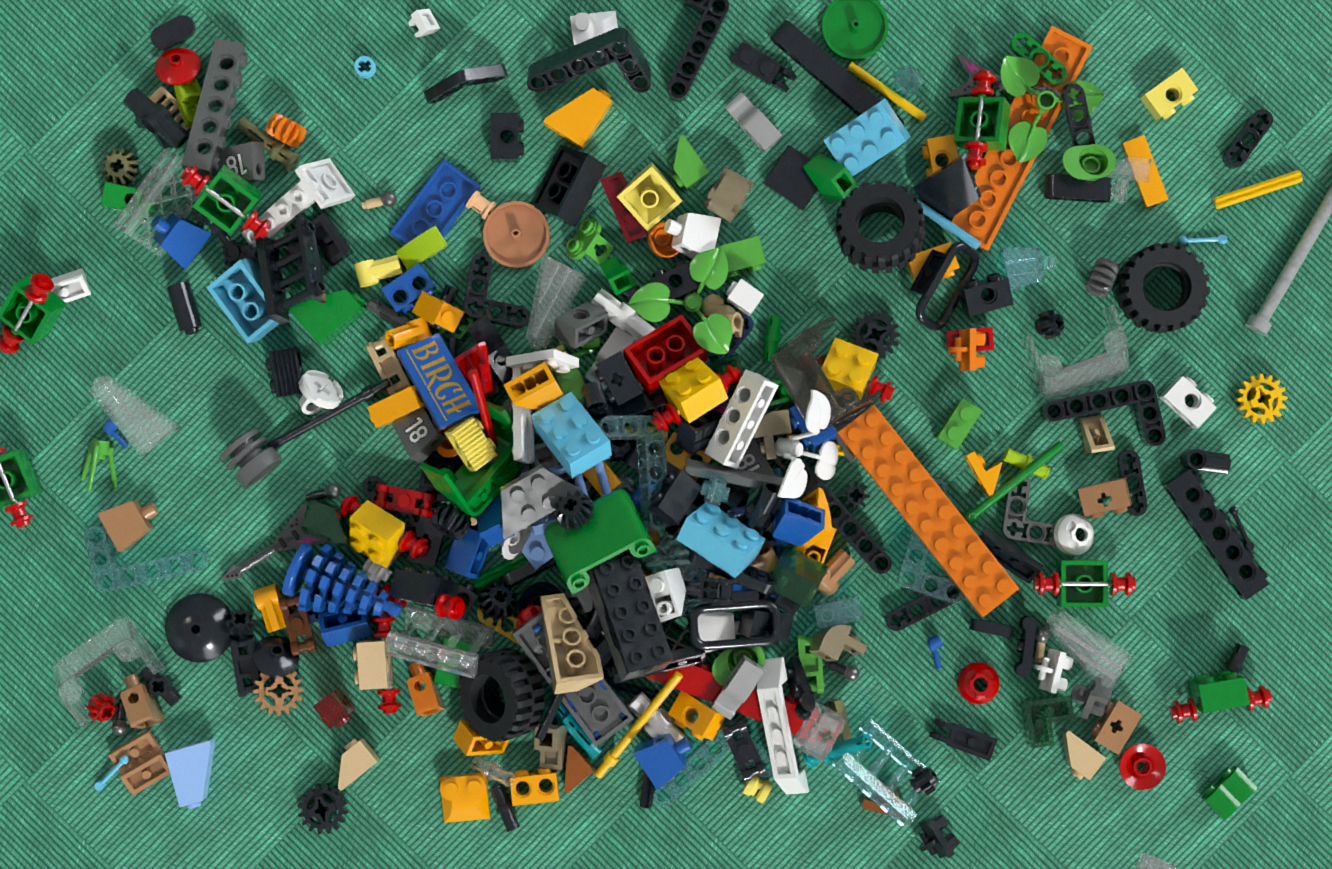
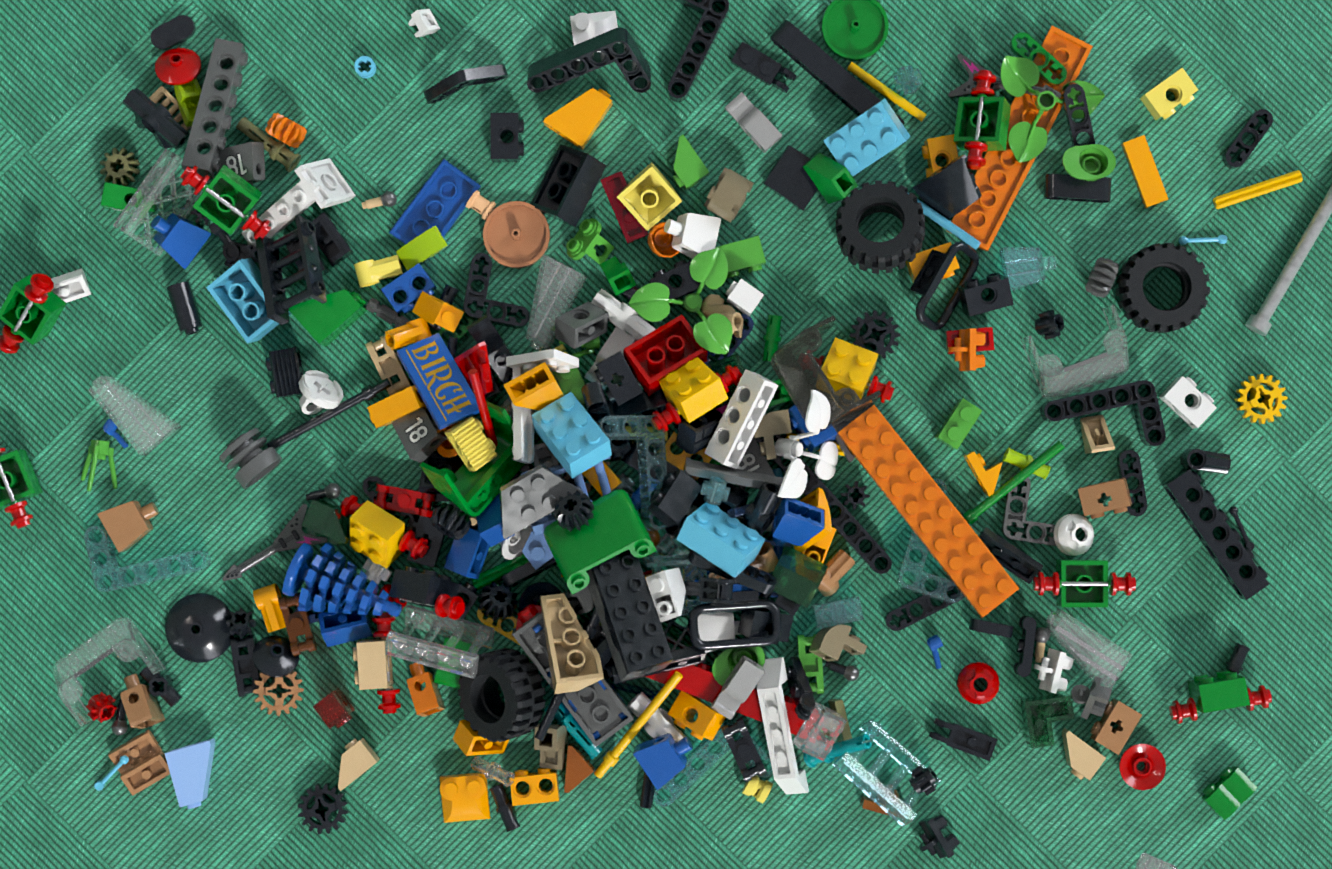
clear brick [1108,157,1152,203] -> none

